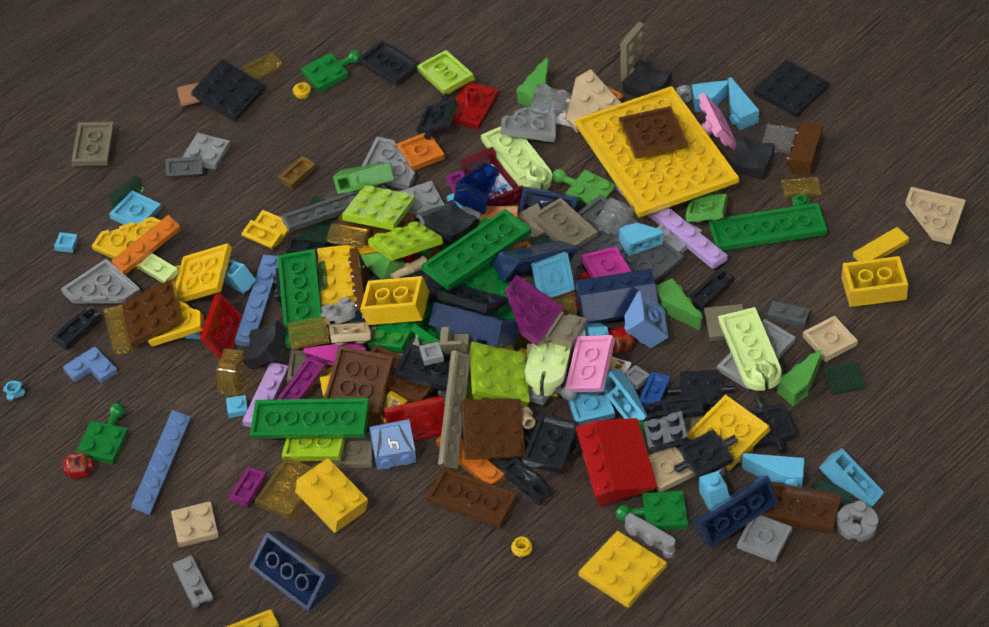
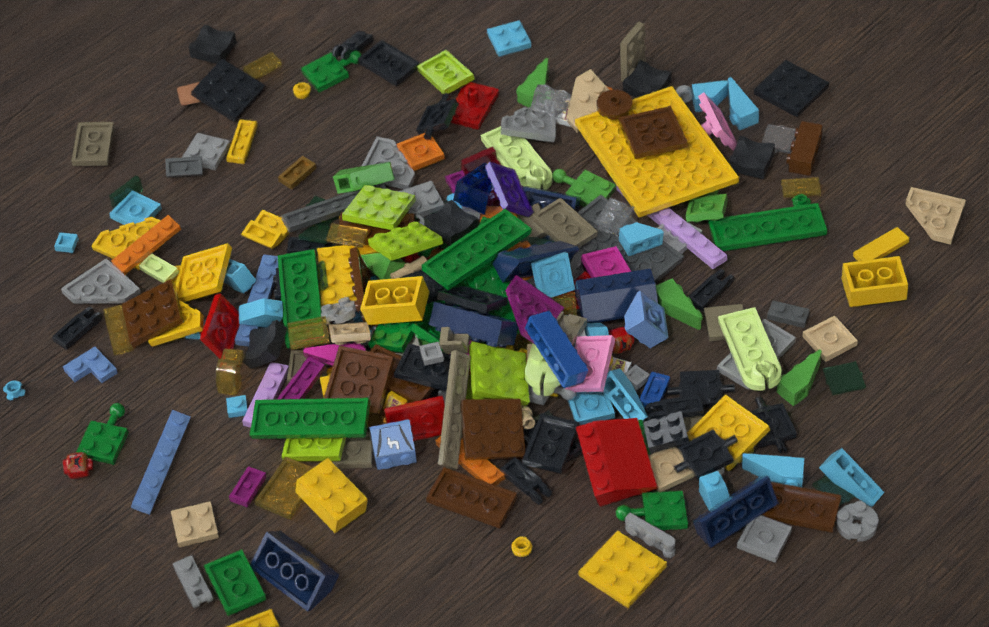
none -> black brick [189,25,237,64]
none -> green plate [204,549,266,616]
none -> yellow tile [227,120,258,164]
none -> medium azure slope [239,298,283,328]
none -> black hinge [332,31,373,60]
none -> dark purple plate [485,162,534,217]
none -> medium azure plate [487,20,531,57]
none -> blue brick [525,311,589,388]
none -> reddish brown plate [596,89,632,119]

